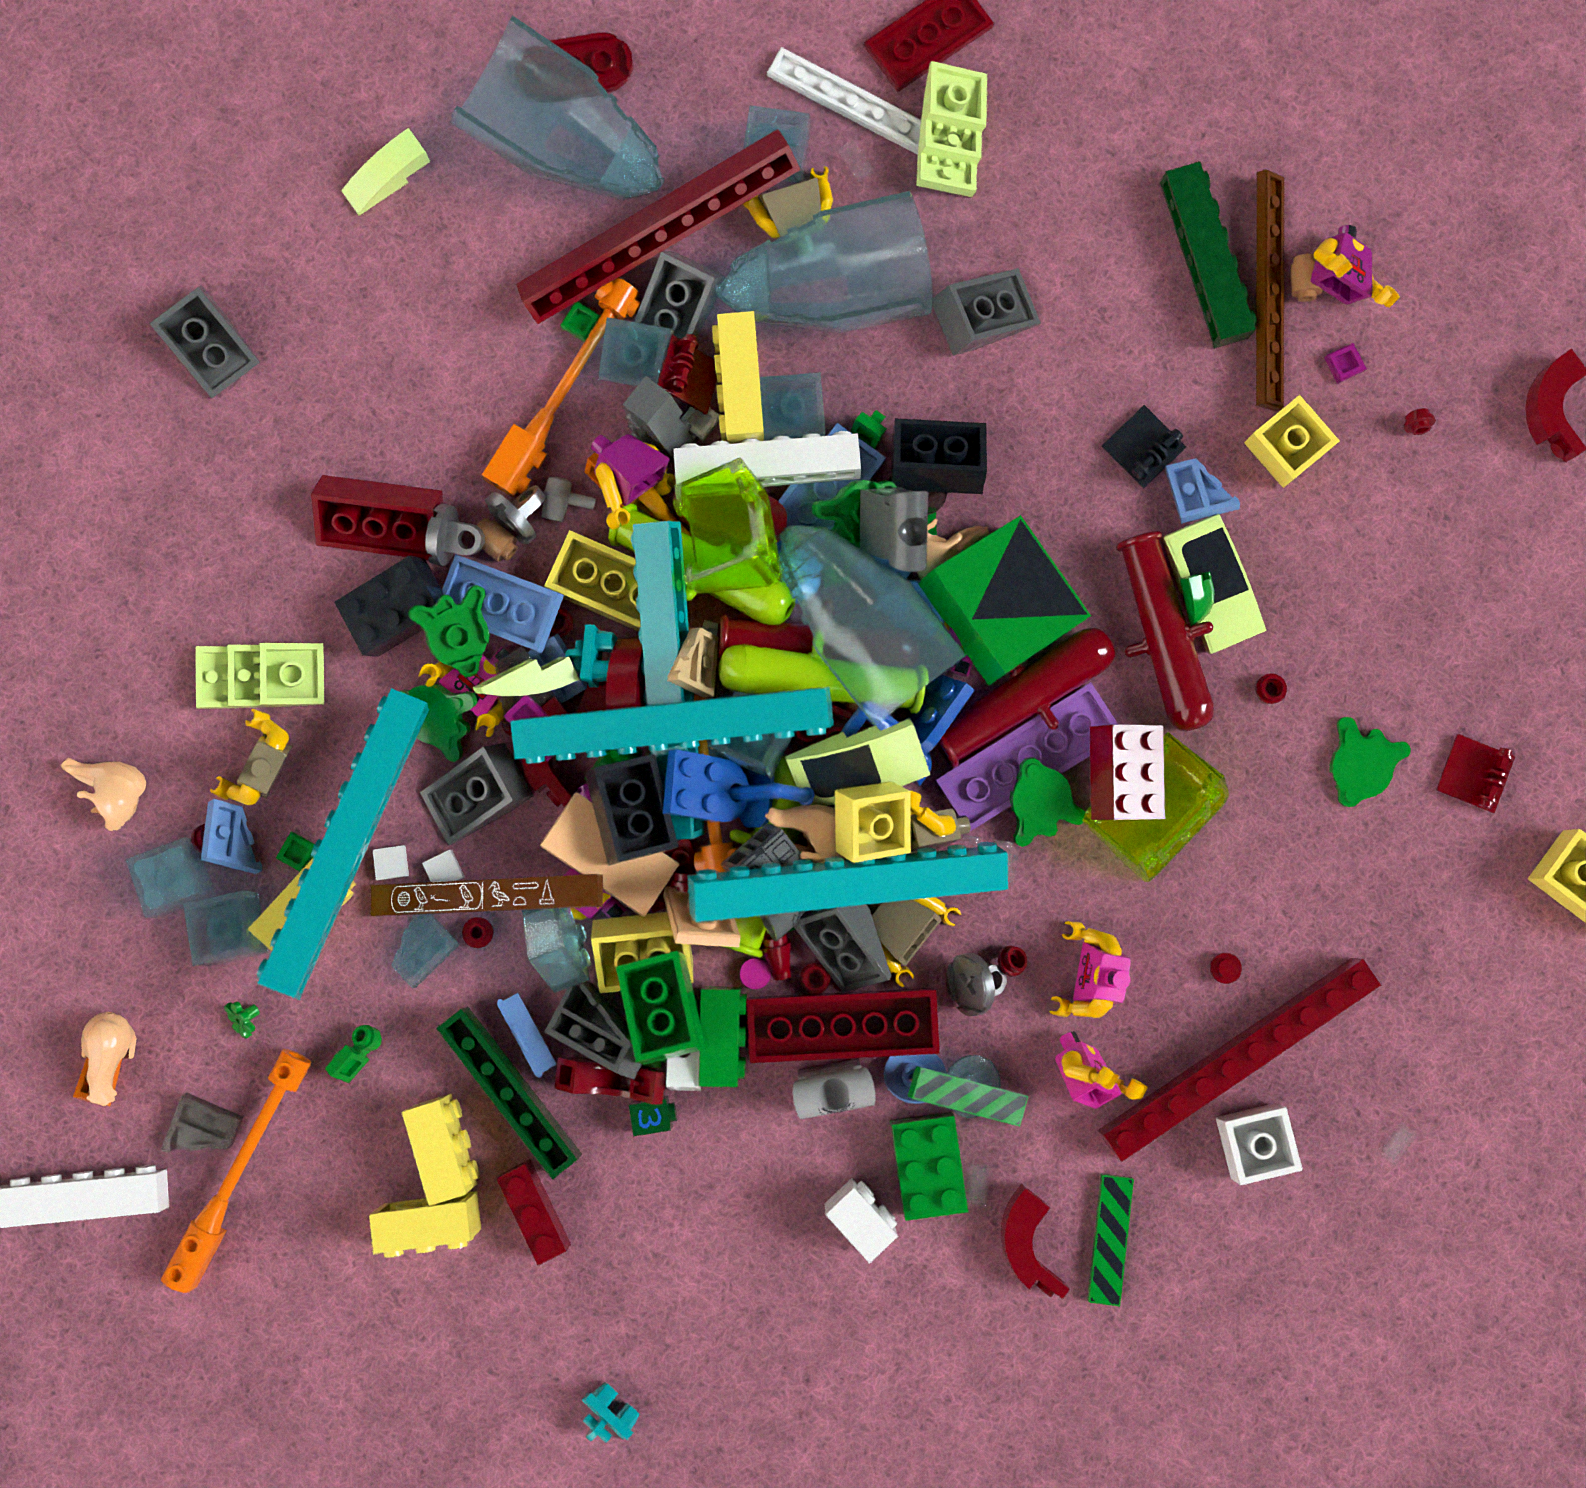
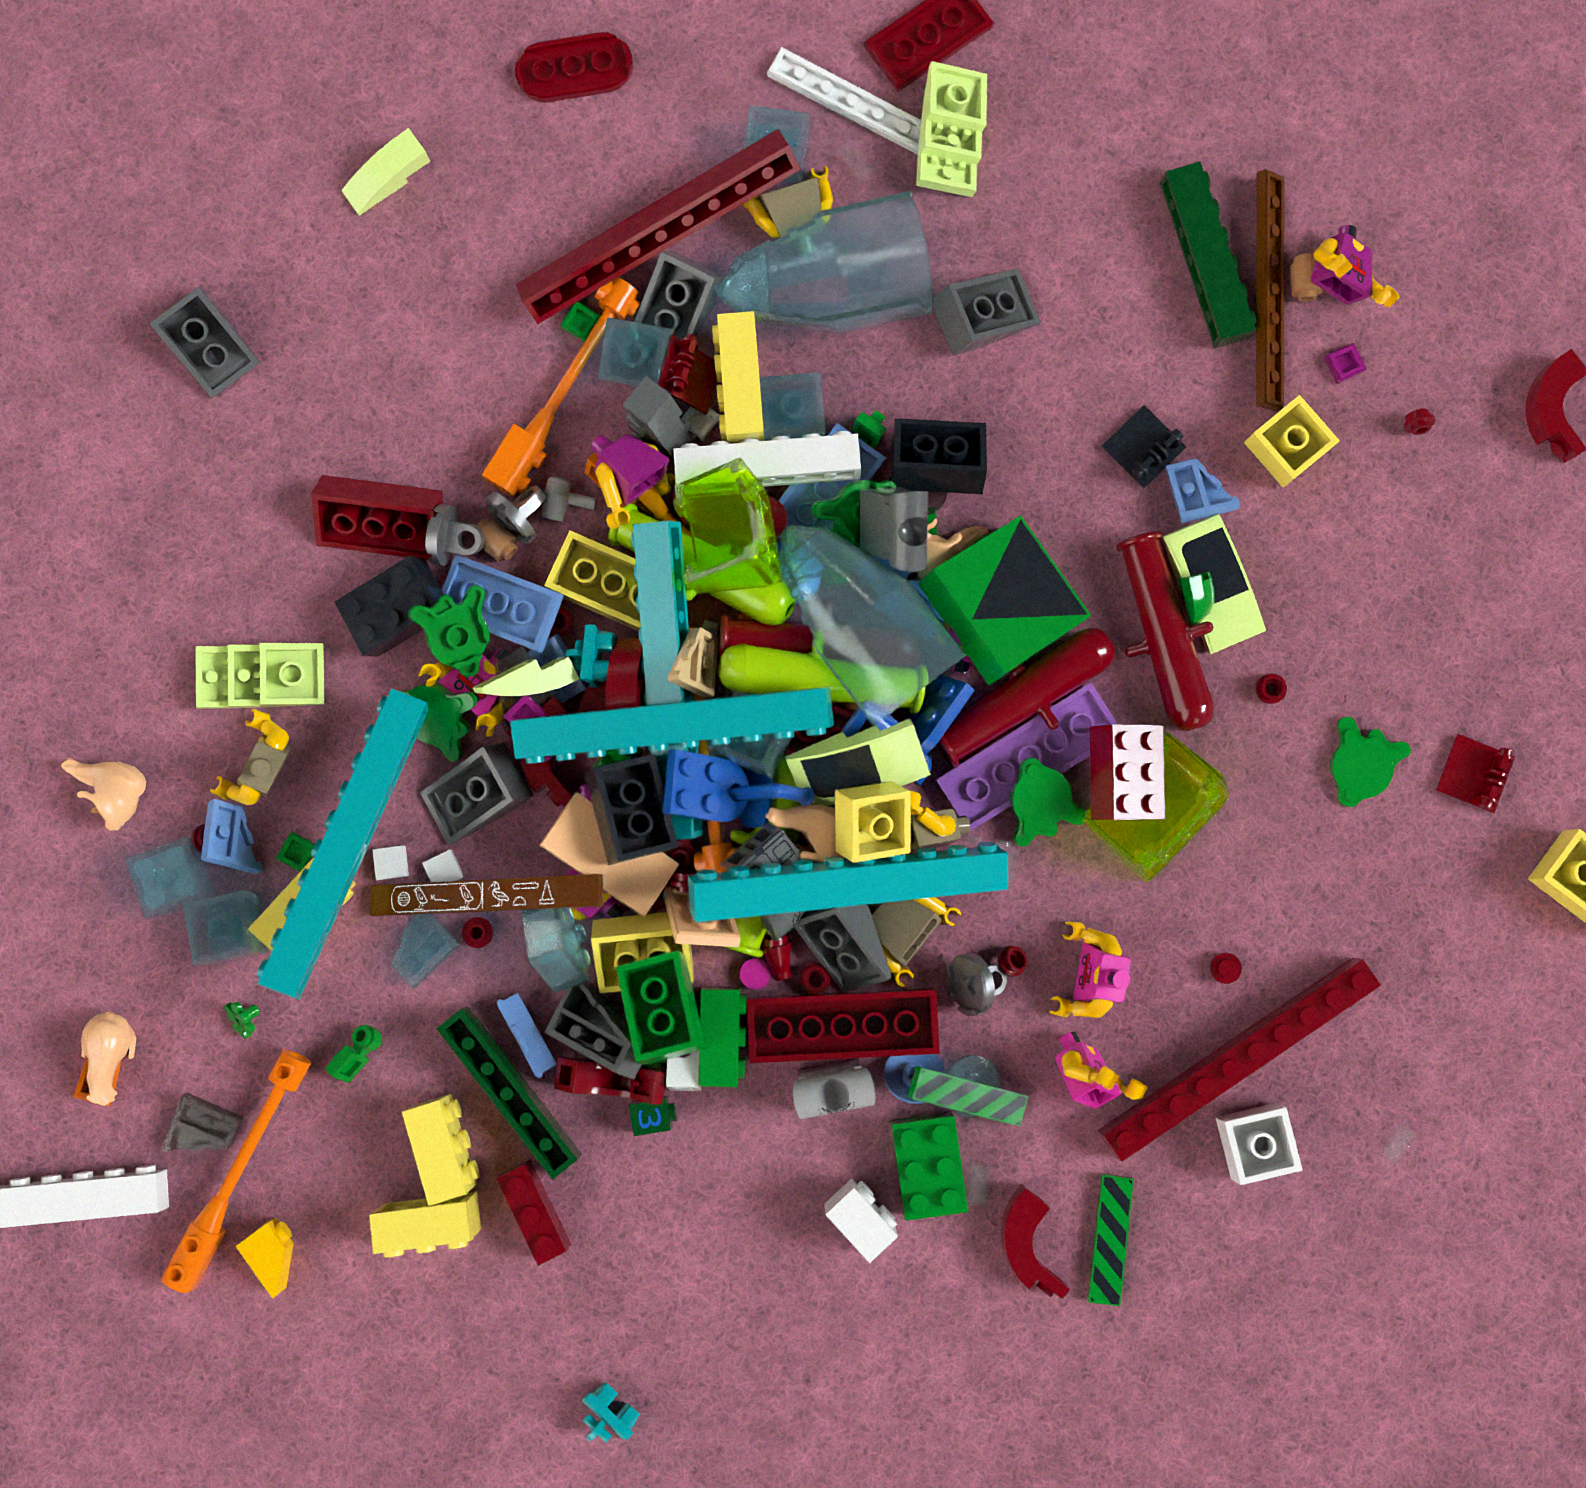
clear light blue windscreen [450,15,665,201] -> none
none -> yellow slope [236,1218,294,1298]

